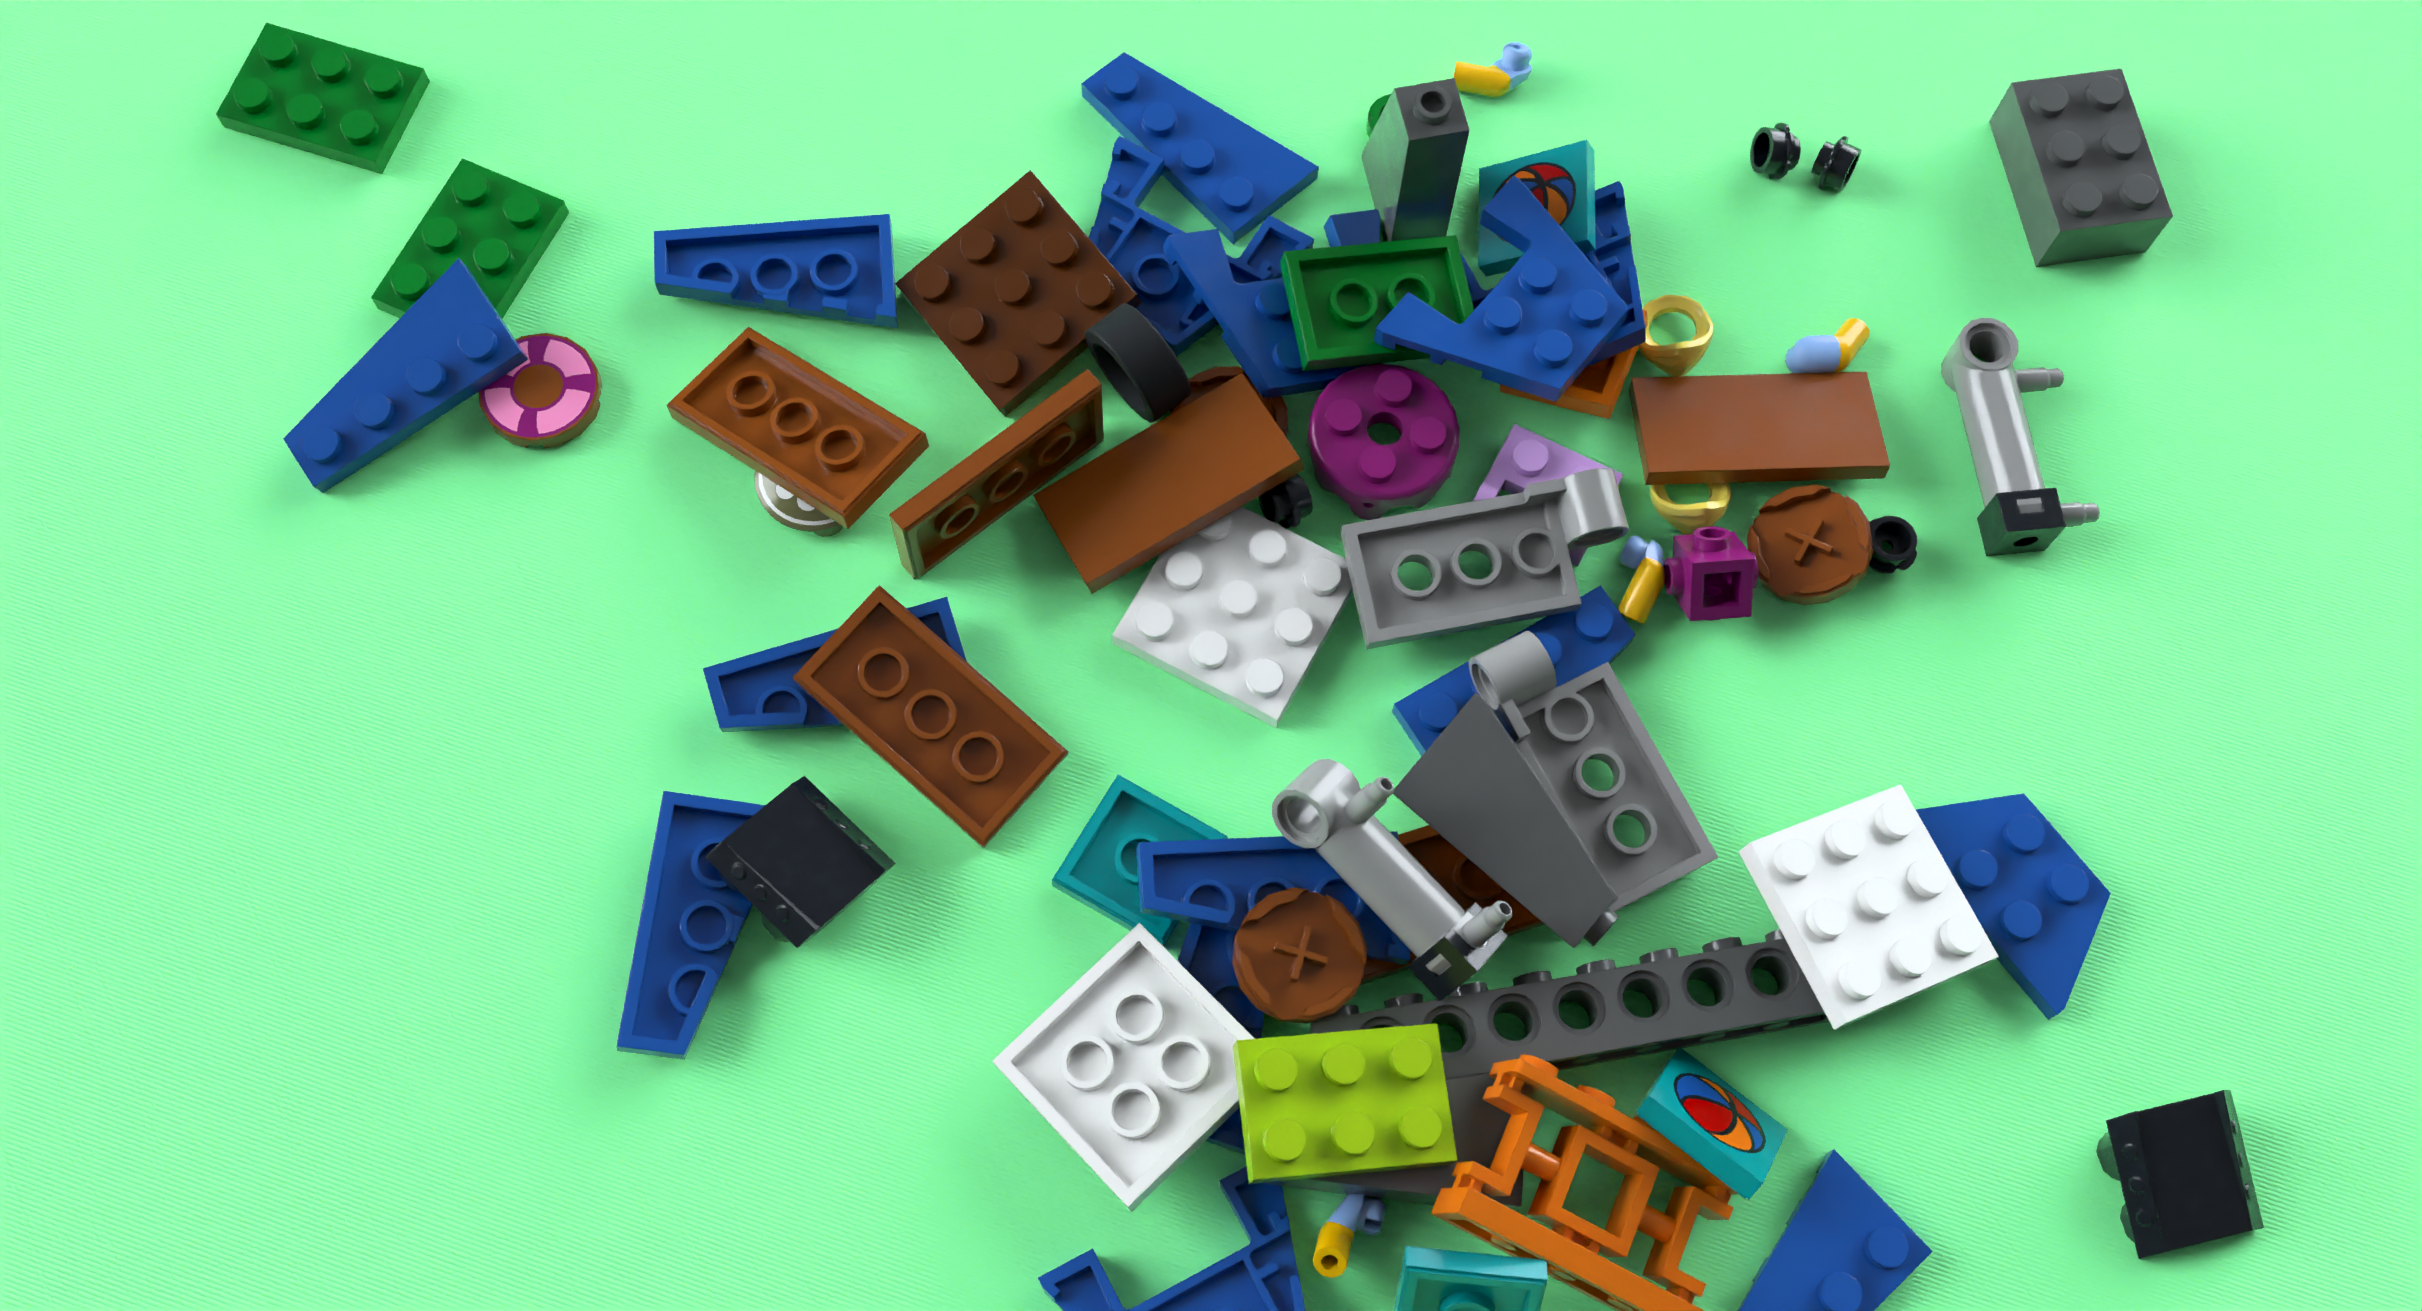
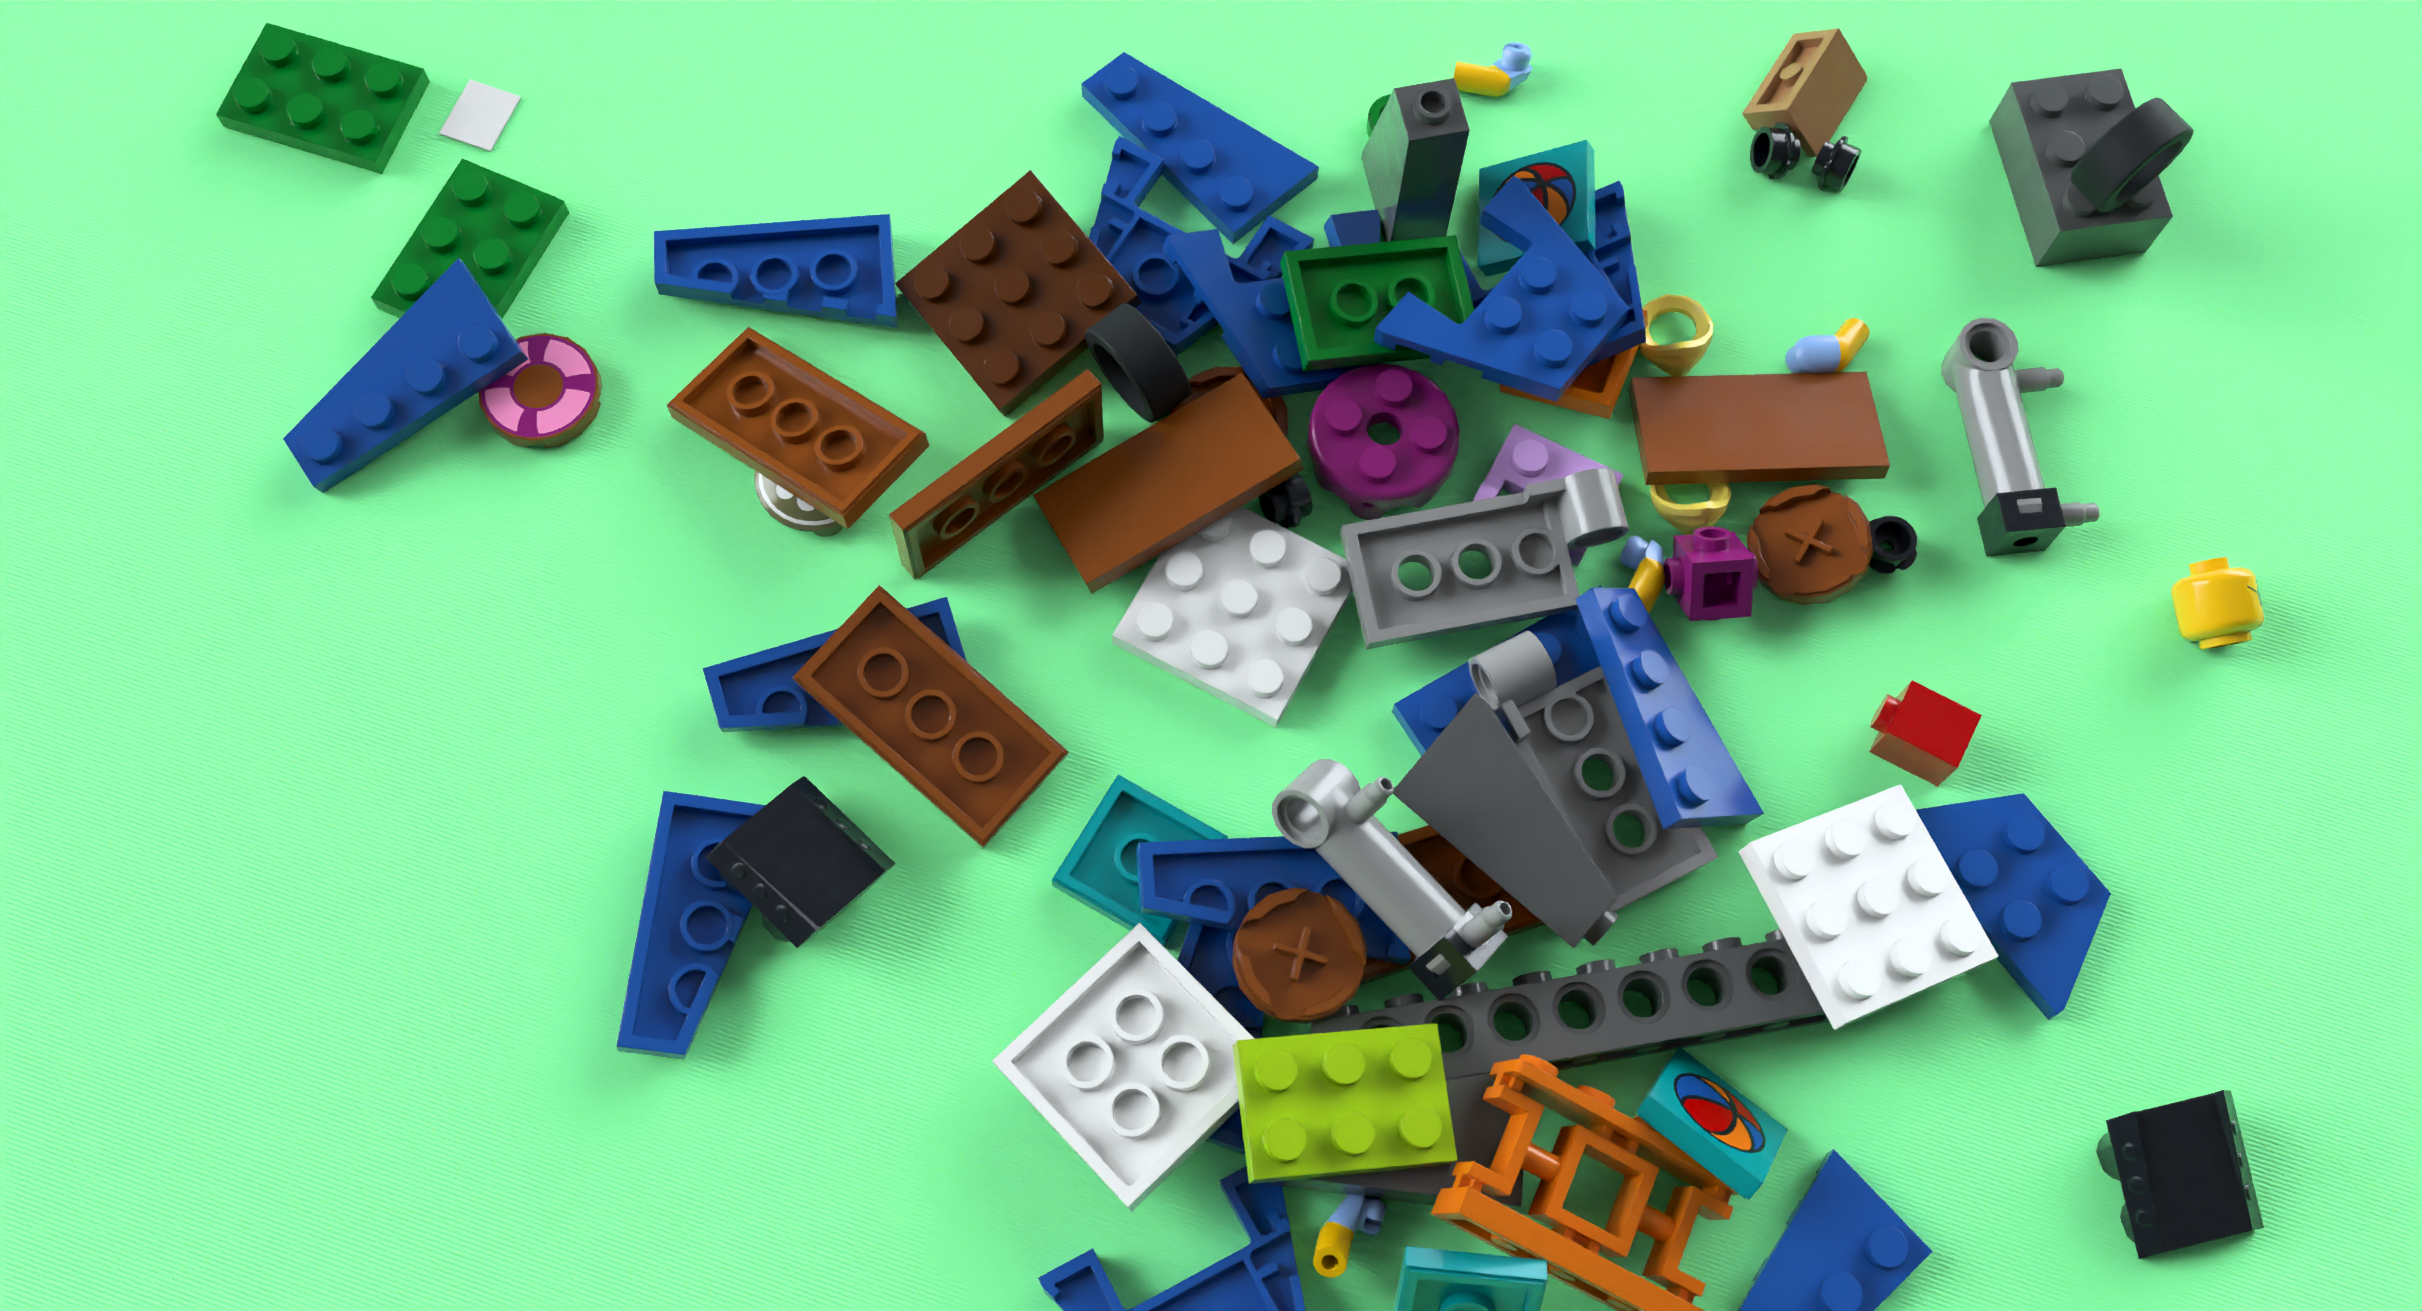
none -> white sticker [439,79,521,151]
none -> blue wing [1575,587,1764,829]
none -> medium nougat panel [1742,28,1867,157]
none -> red brick [1869,680,1982,787]
none -> black tyre [2070,97,2194,212]
none -> yellow head [2171,557,2264,650]

